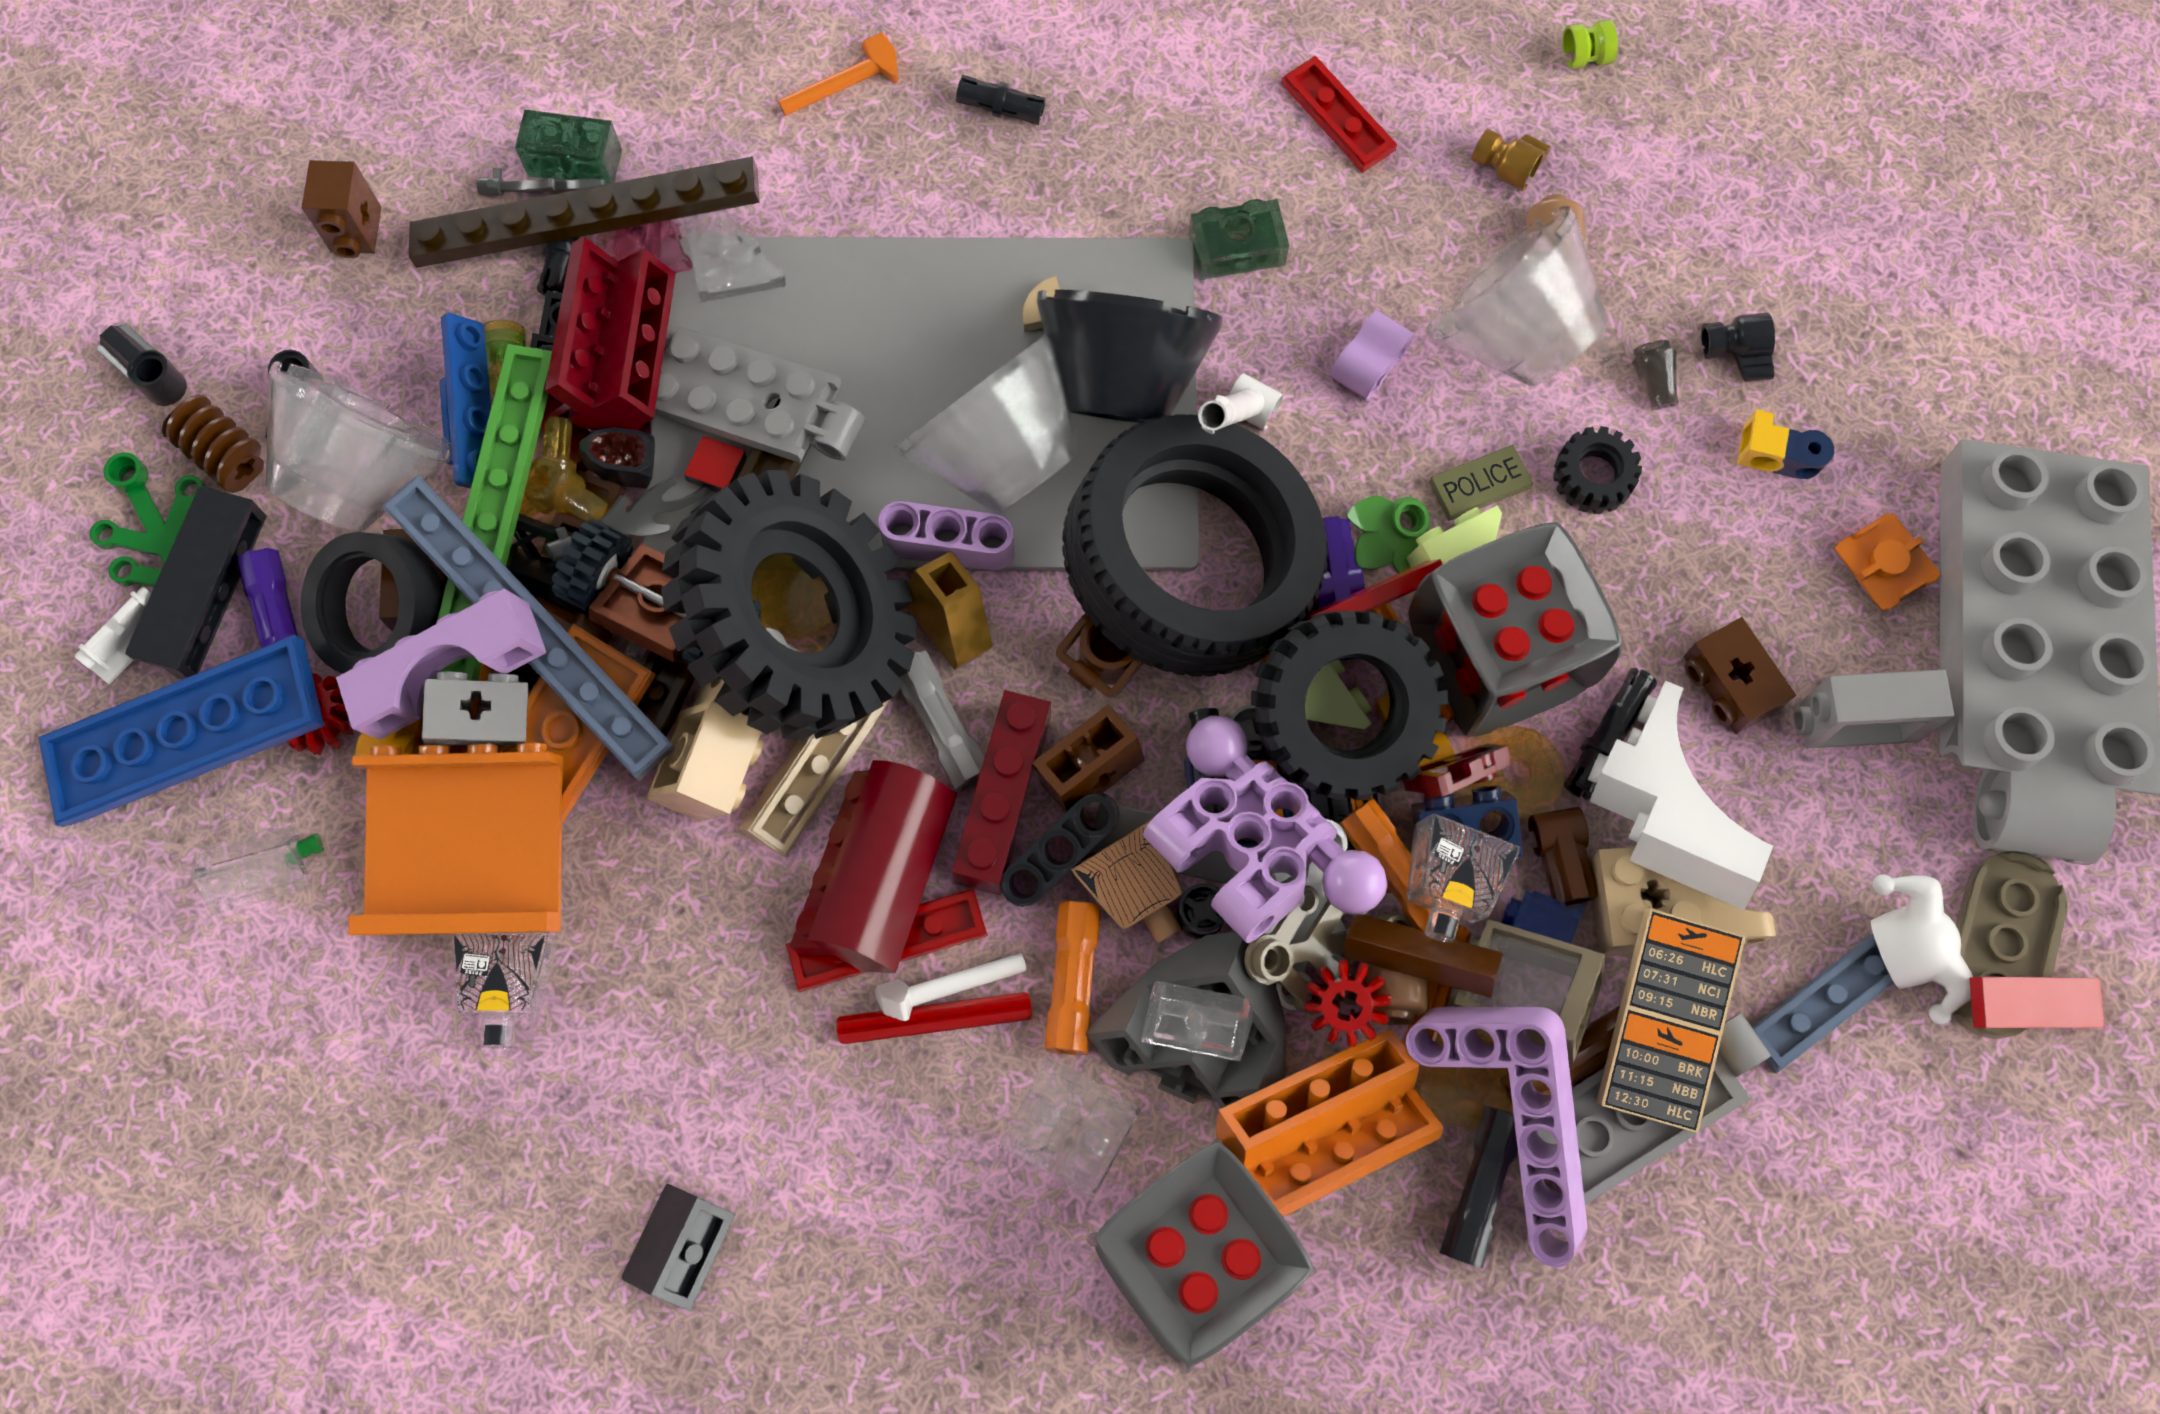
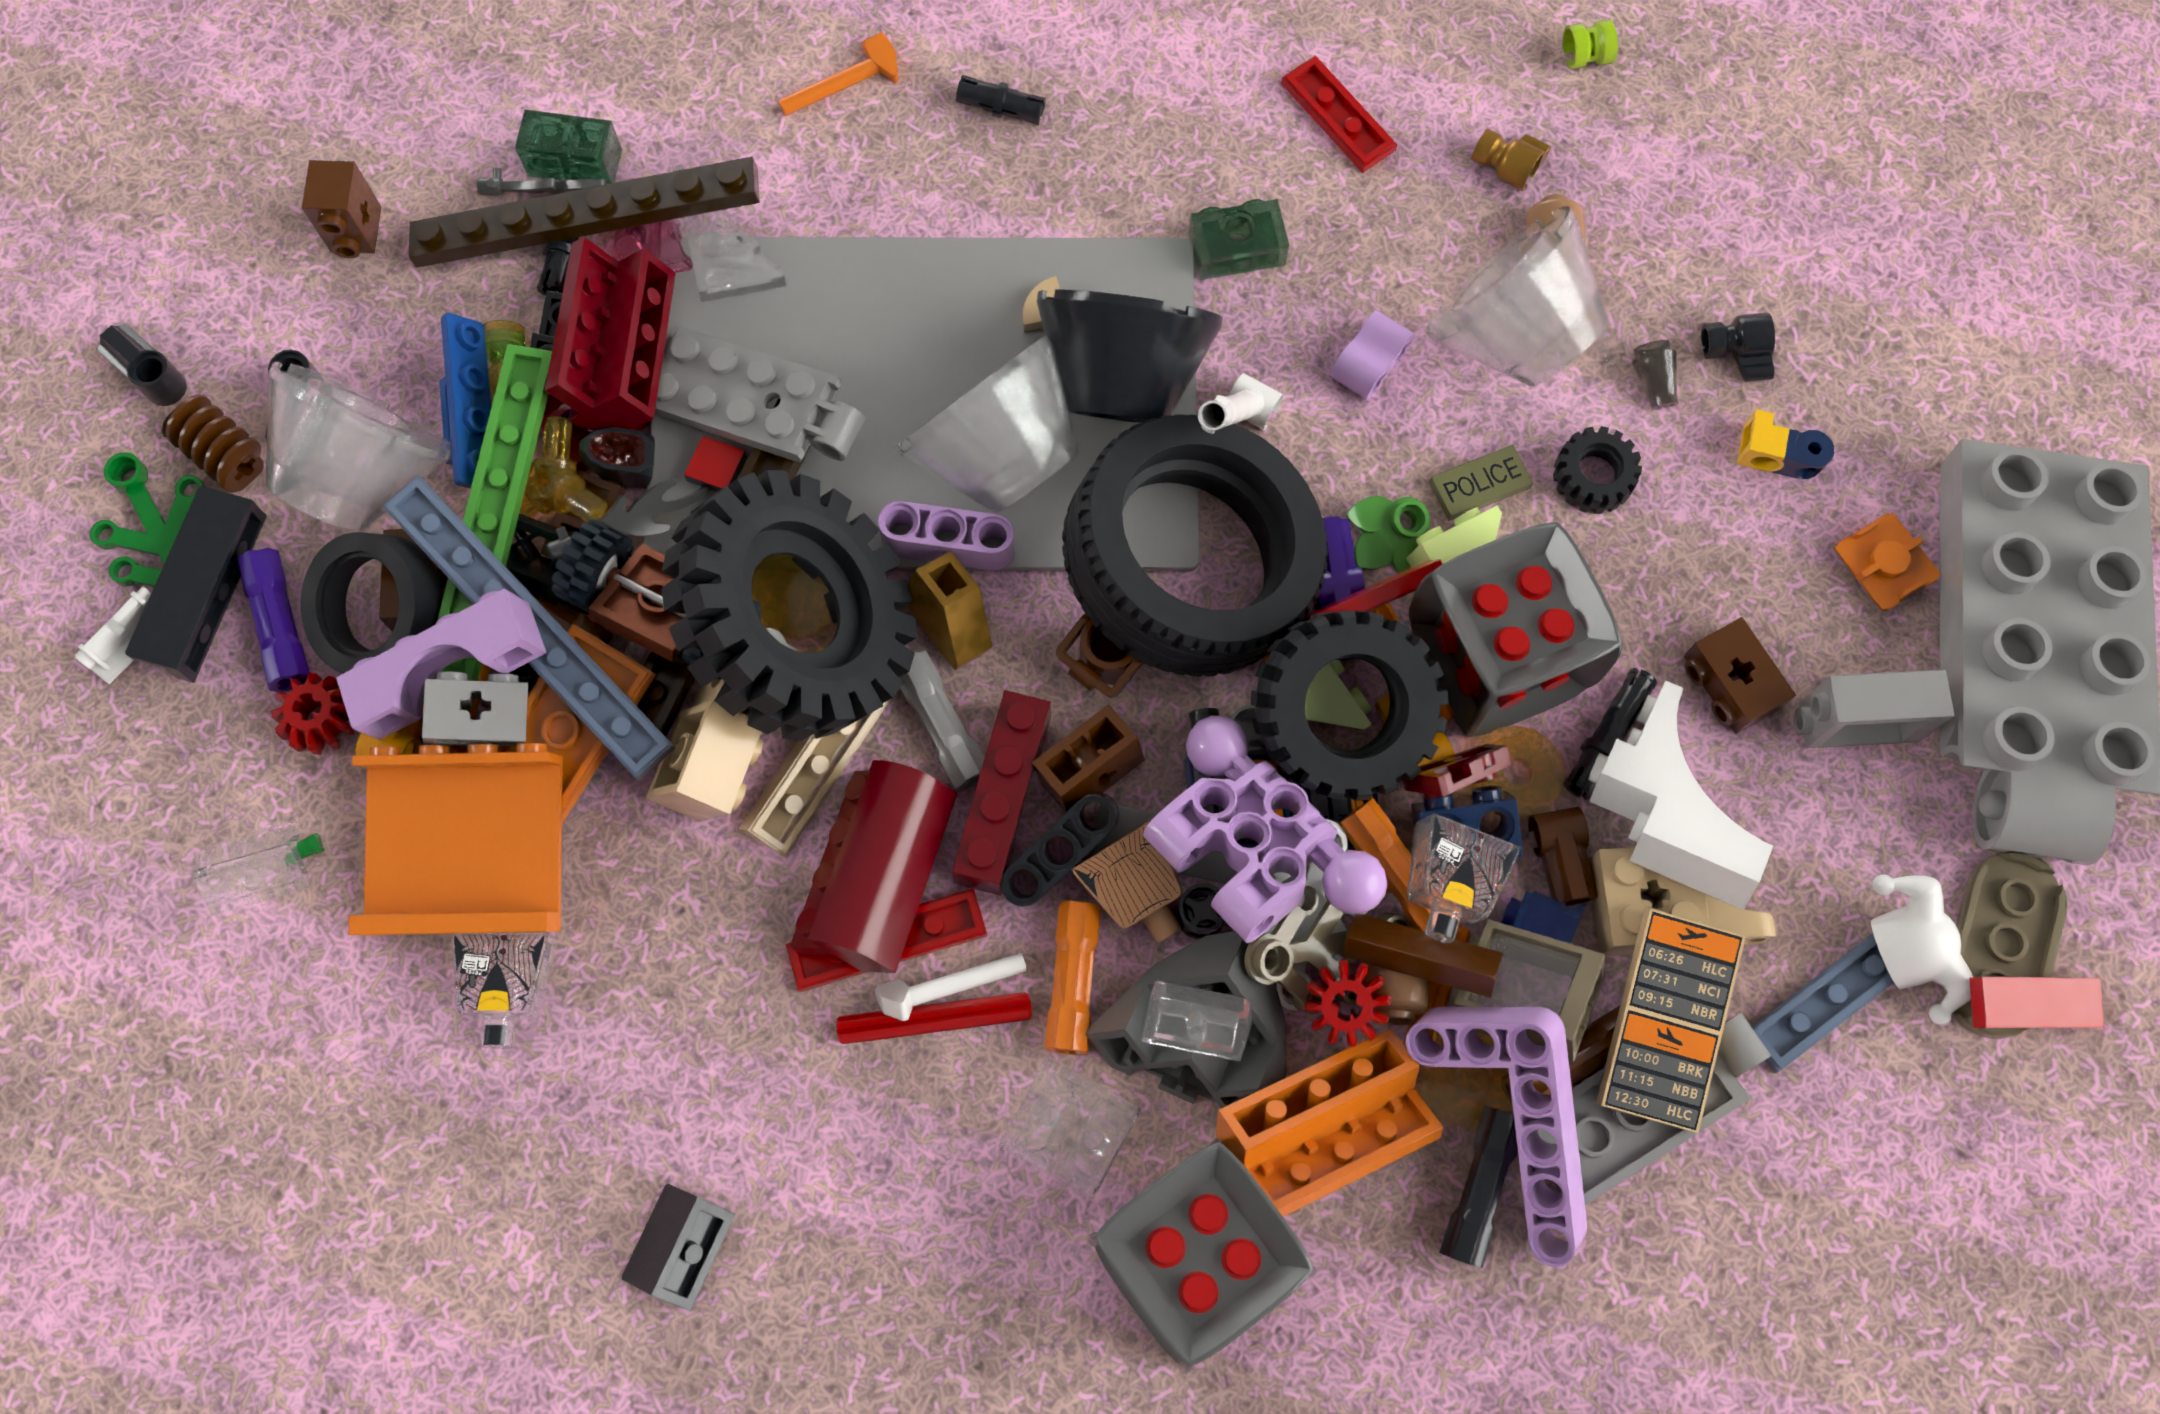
blue tile [38,635,324,827] -> none

